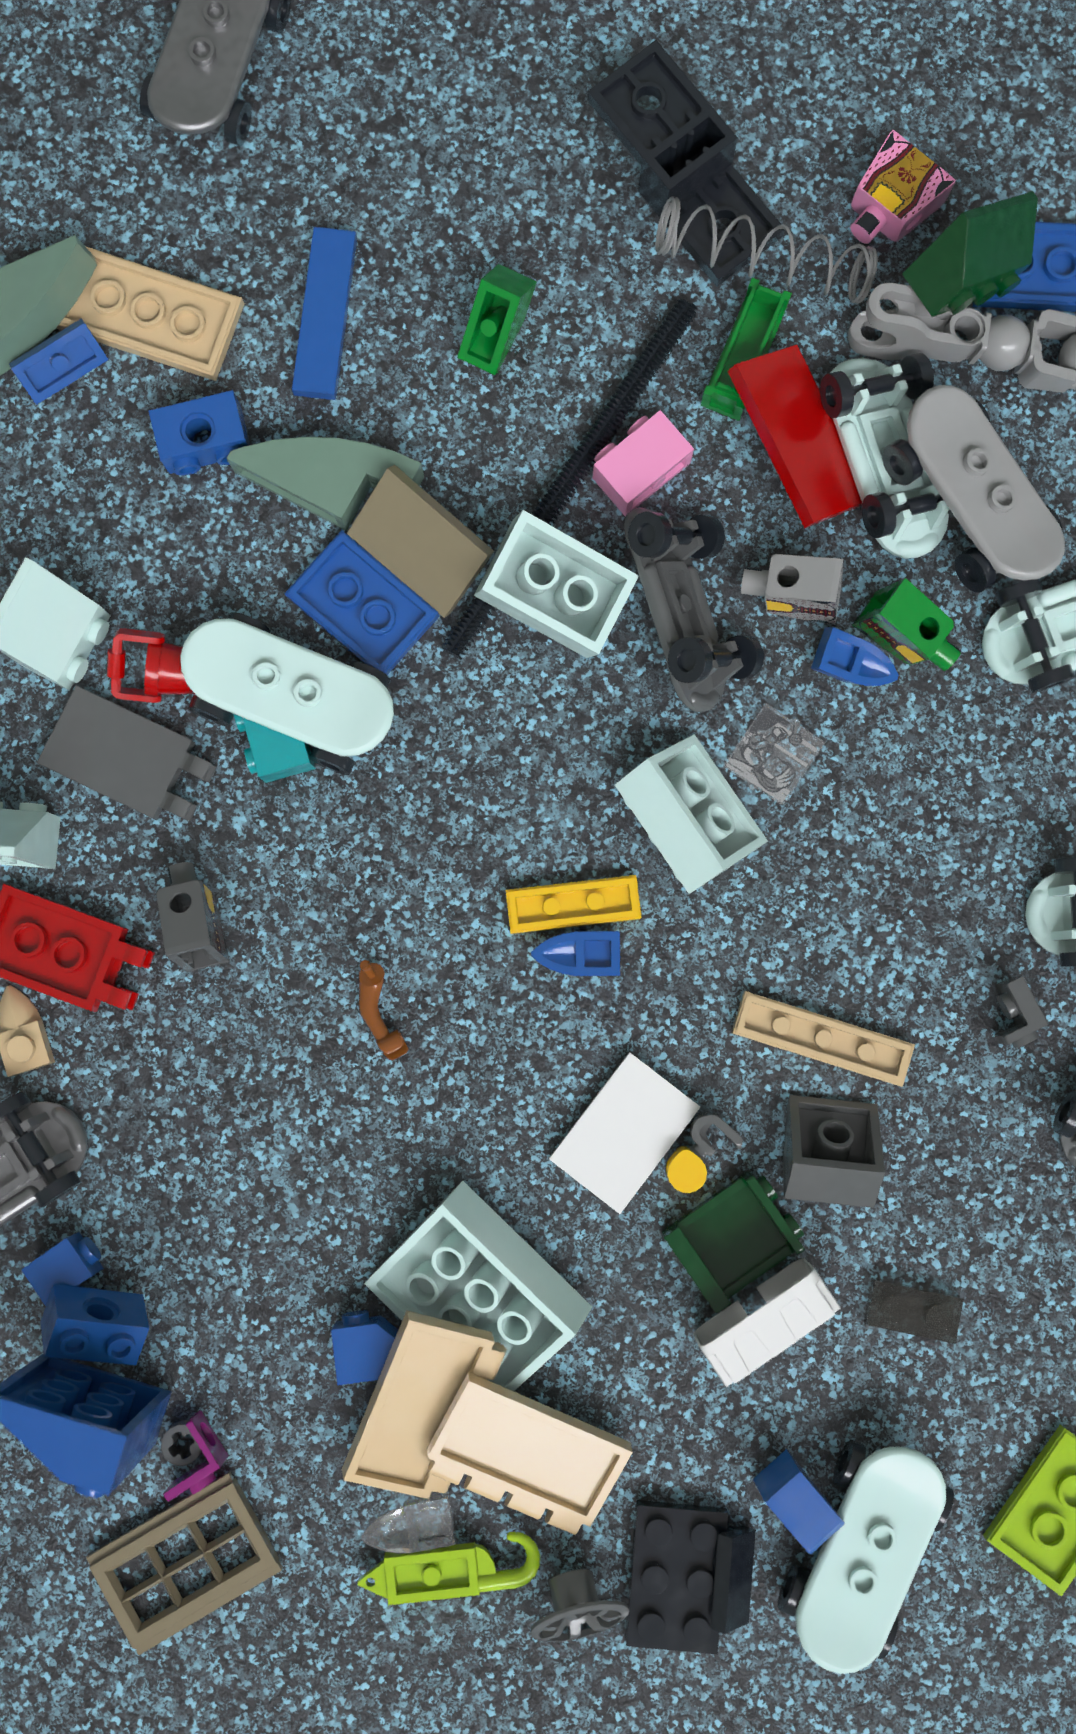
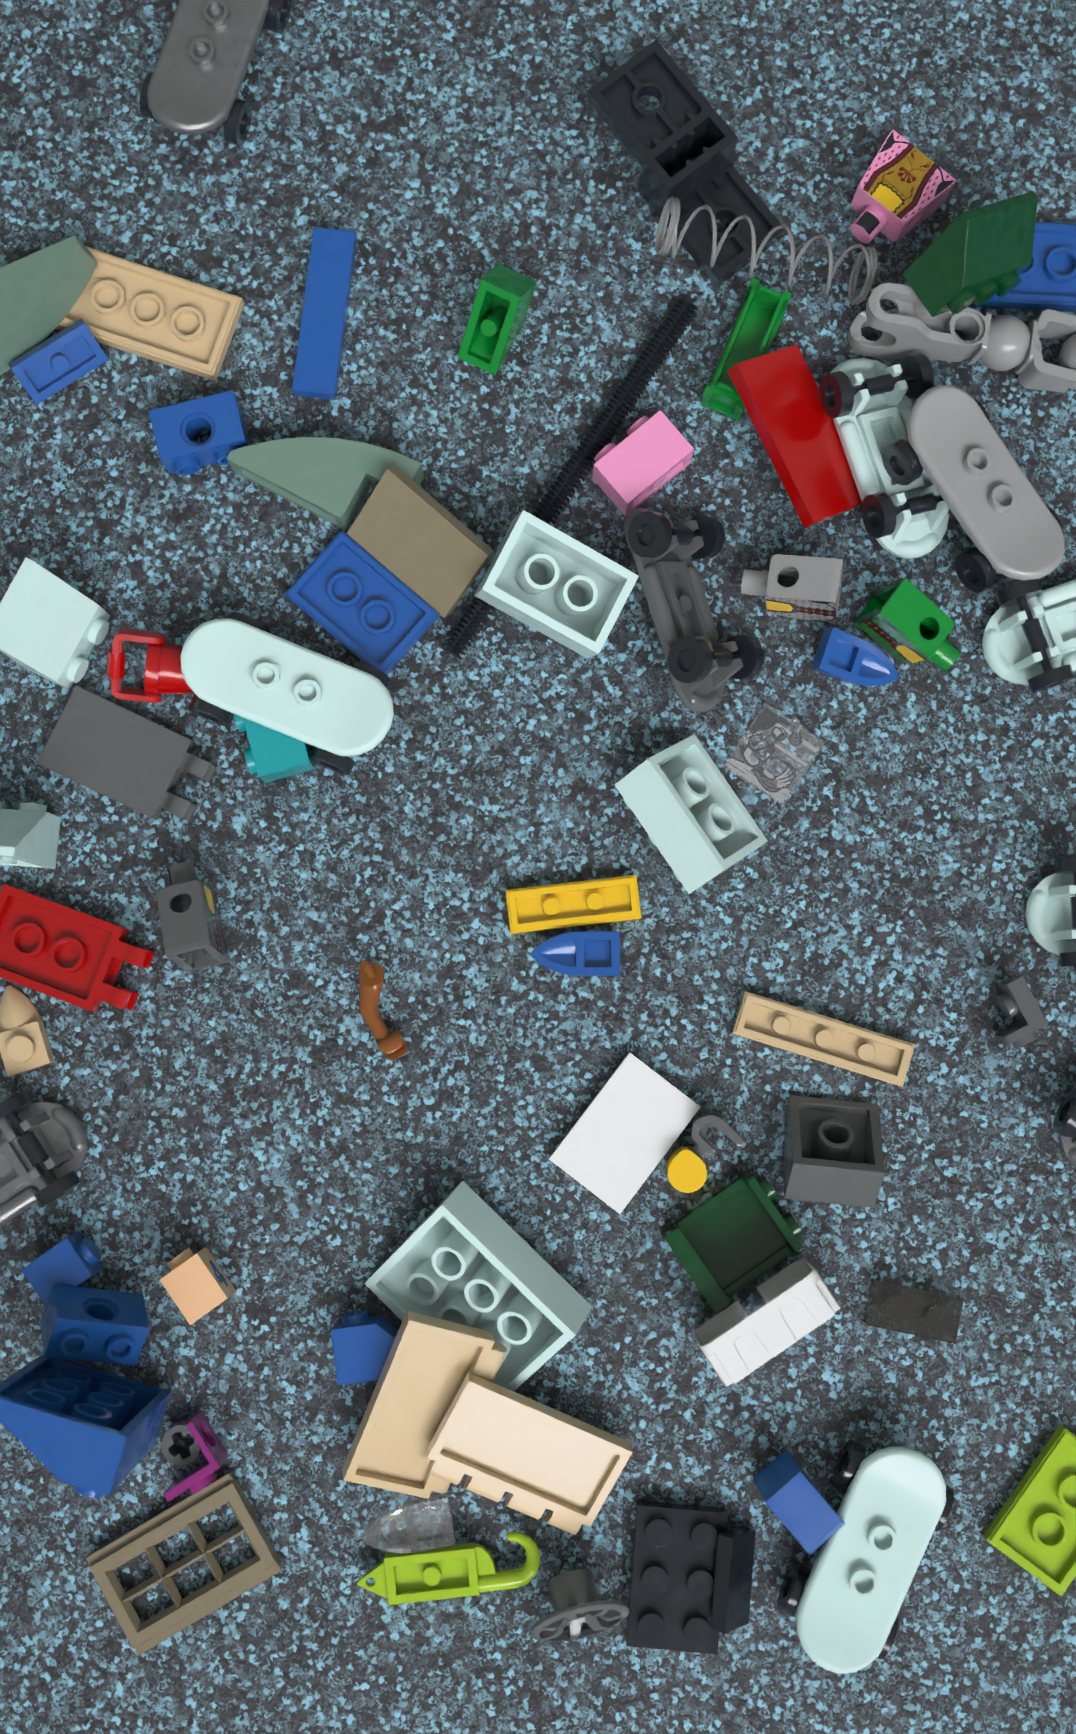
none -> light nougat brick [160,1247,236,1325]

